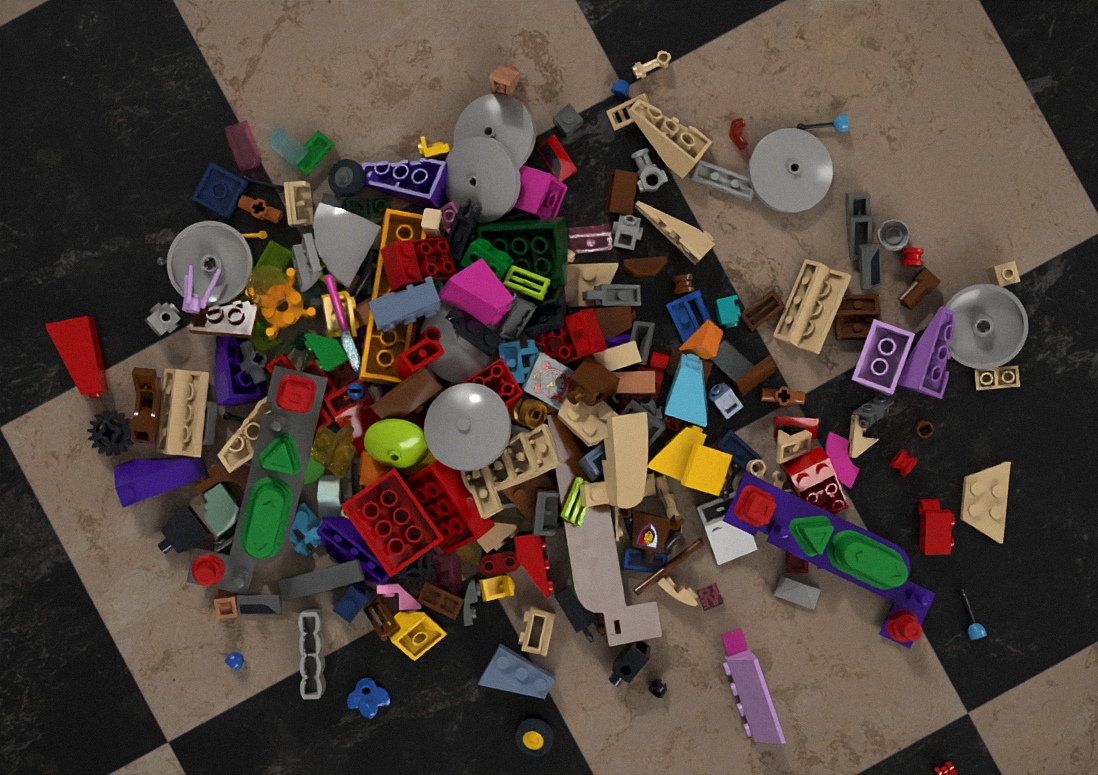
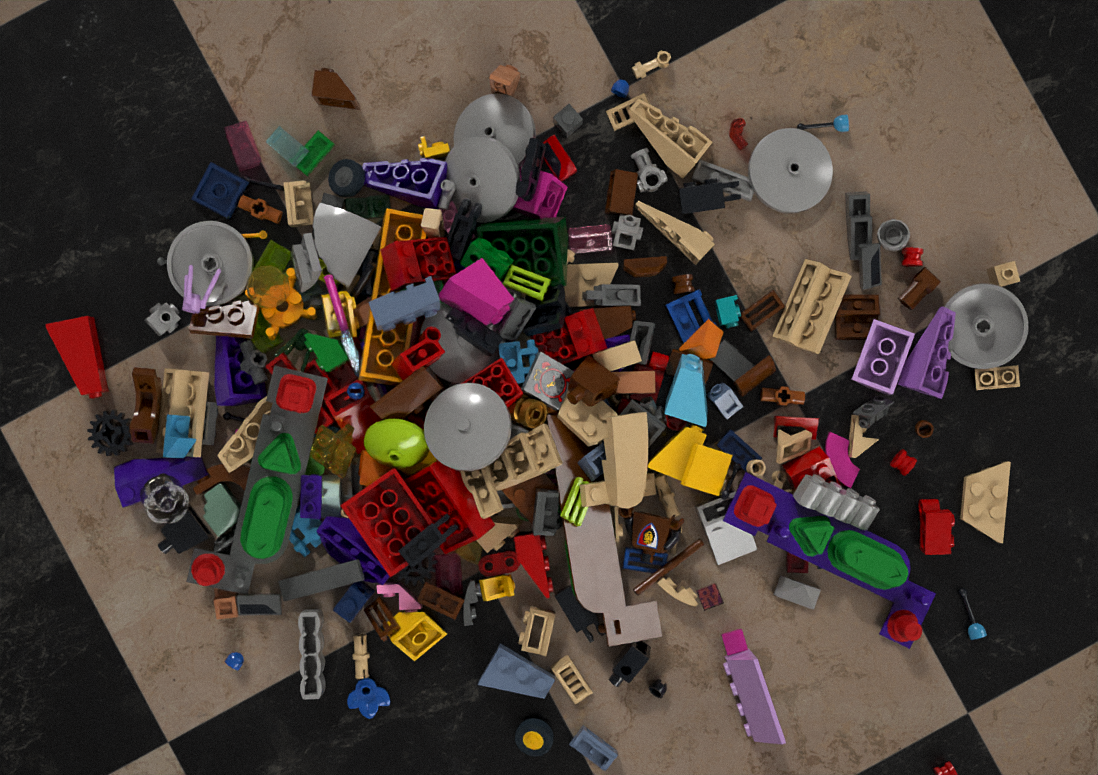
none -> clear smoke brick [140,473,189,524]
none -> dark azure slope [163,414,196,458]
none -> dark purple hinge [300,474,322,519]
none -> reddish brown slope [312,68,360,110]
none -> tan pin [352,633,370,679]
none -> black hinge [398,513,458,568]
none -> light grey arm [437,179,456,210]
none -> black hinge [515,138,546,202]
none -> tan slope [551,655,593,705]
none -> sand blue hinge [569,725,618,771]
none -> black hinge [679,178,741,214]
none -> light grey brick [793,474,880,530]

